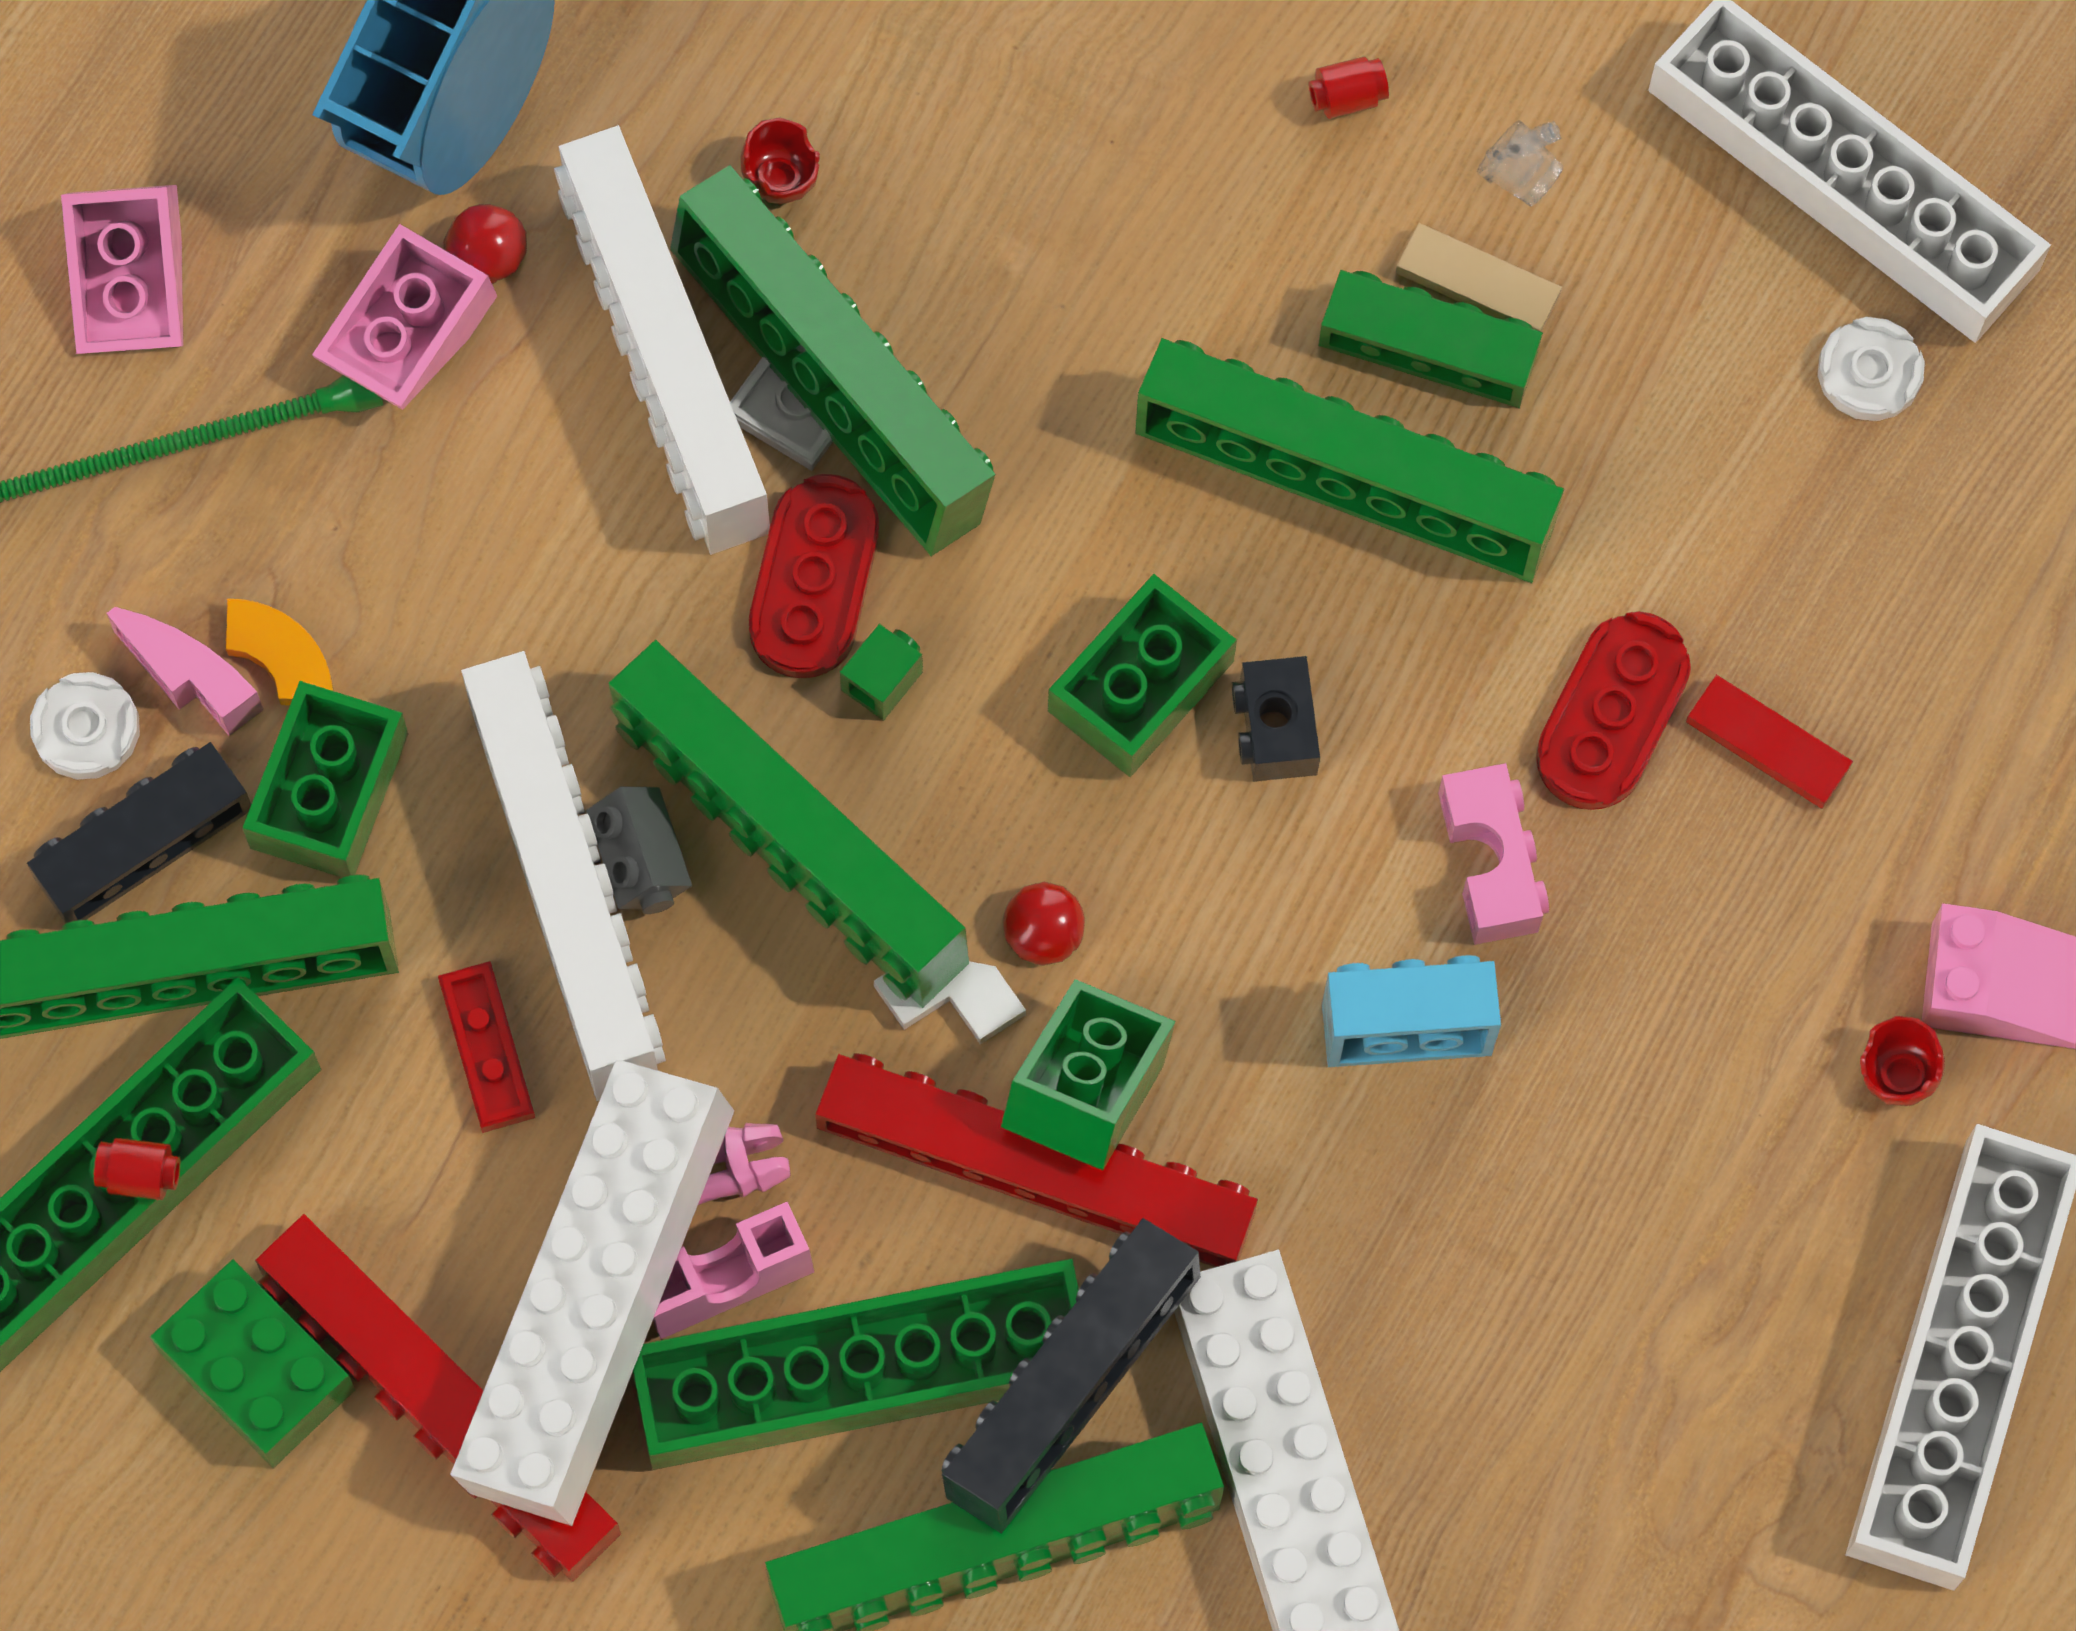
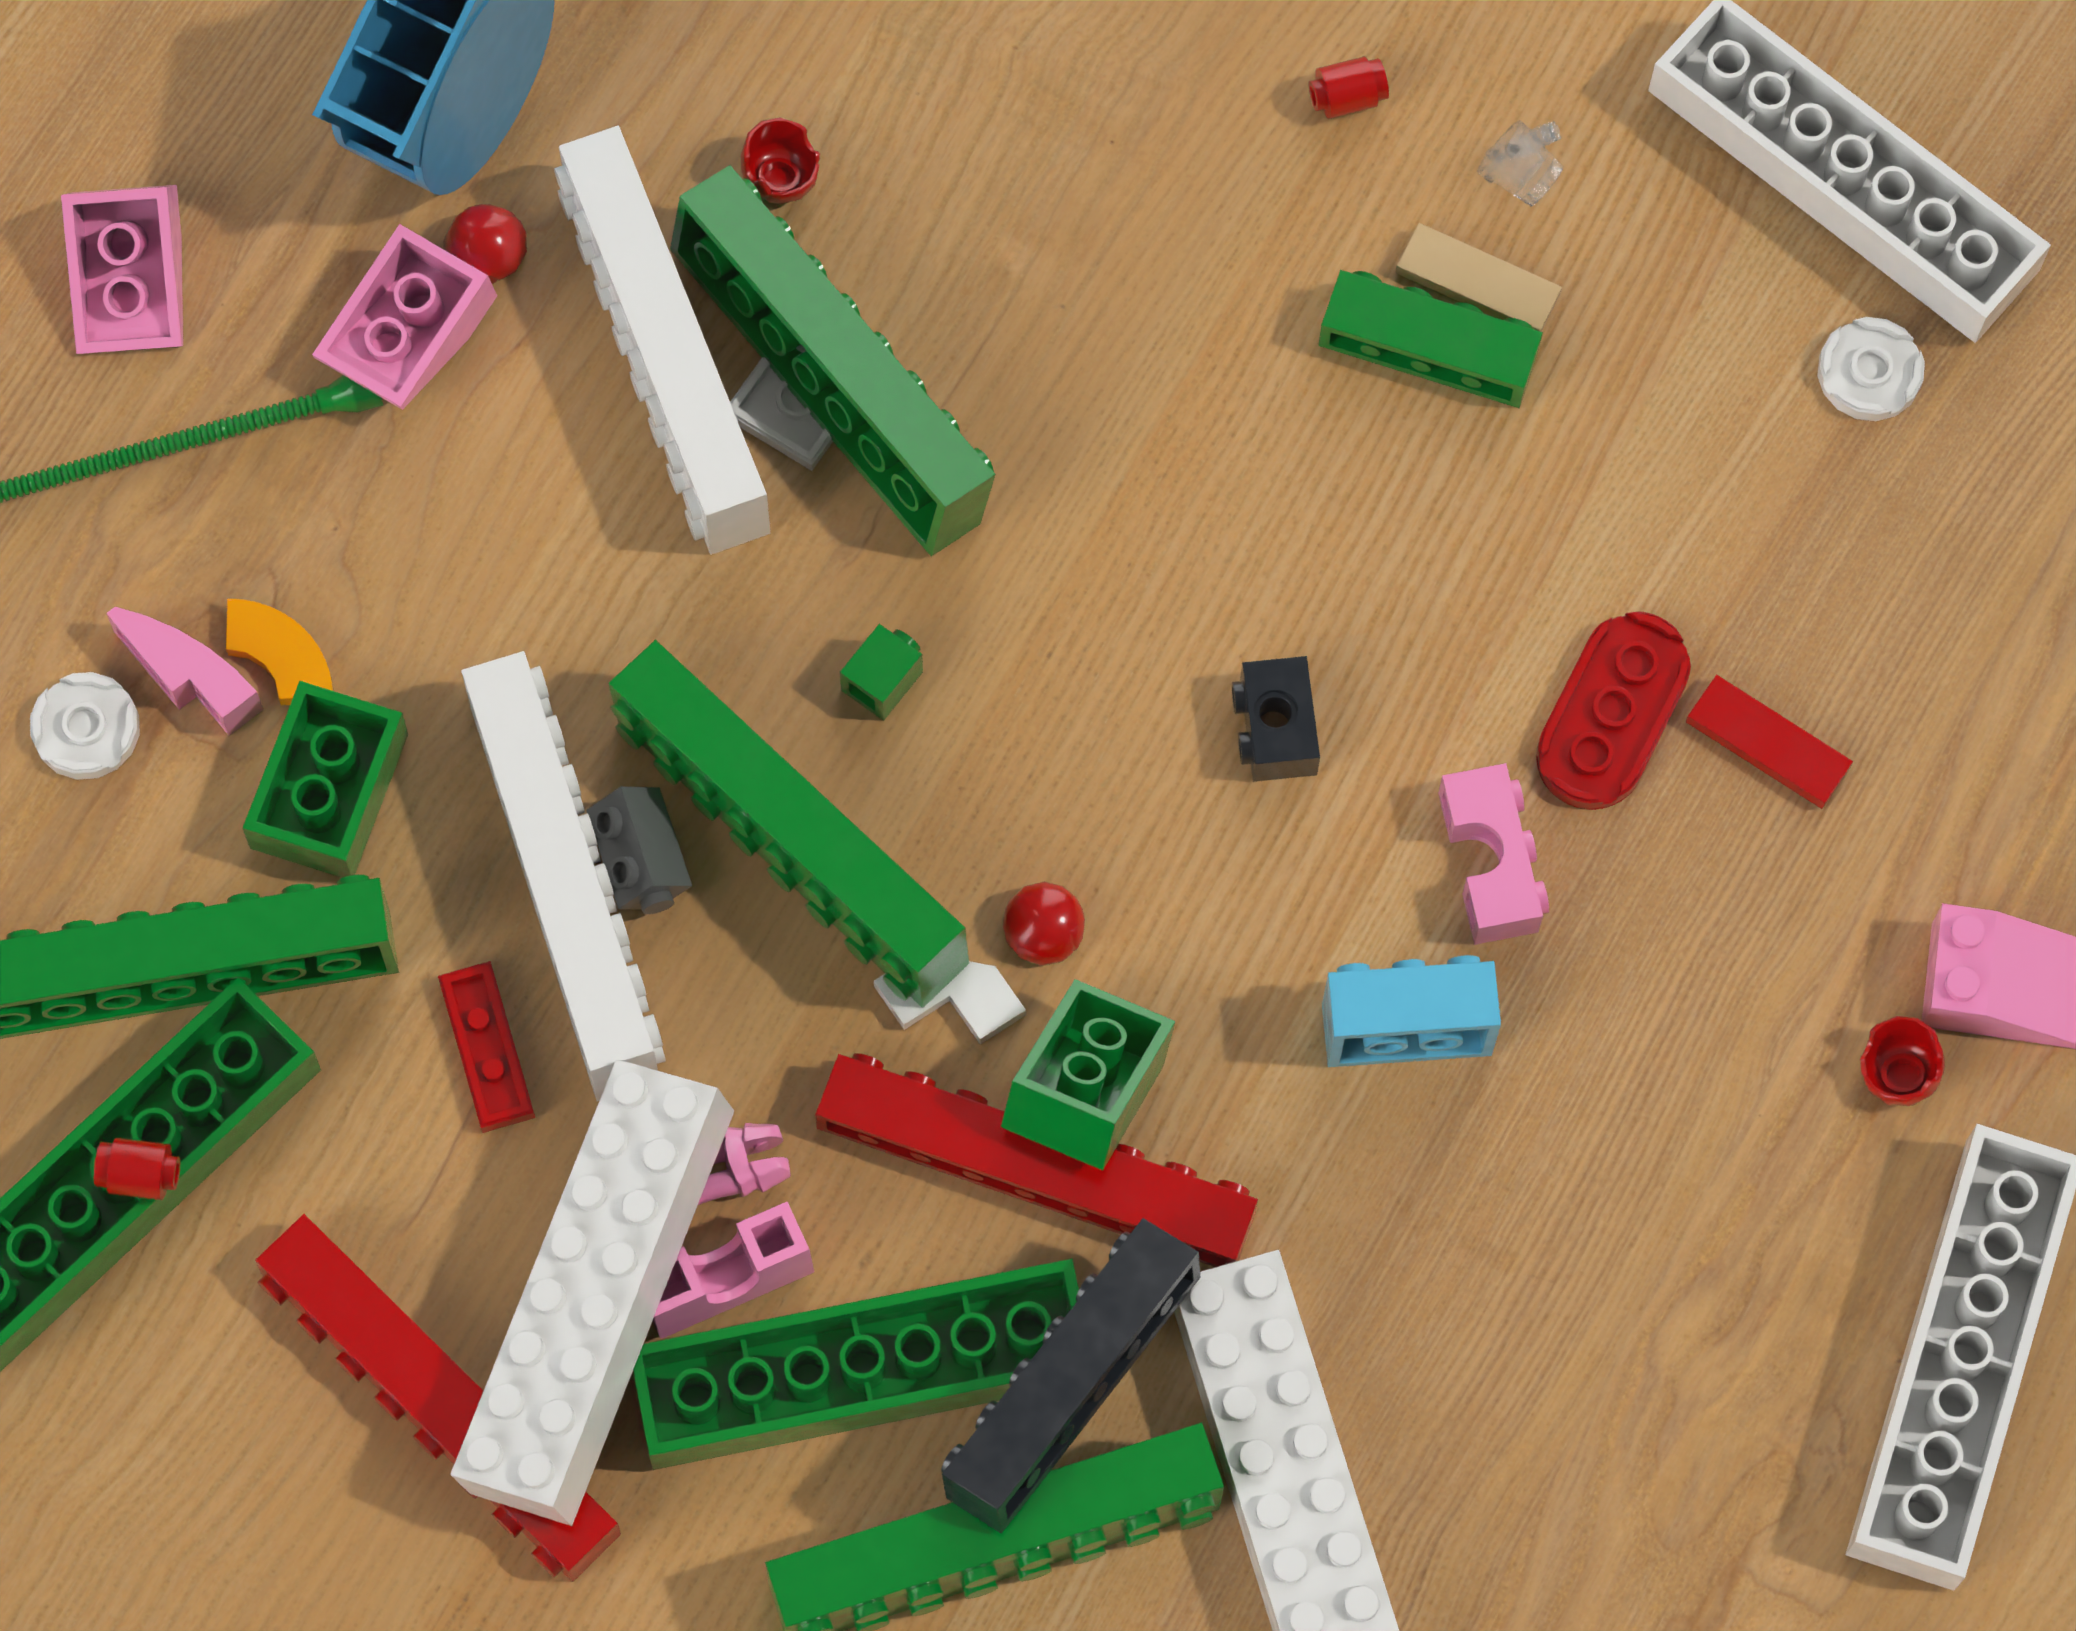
black brick [27,742,251,923] -> none
green brick [150,1259,355,1468] -> none
red tile [749,474,879,678] -> none
green brick [1048,574,1237,777] -> none
green brick [1135,338,1564,583] -> none

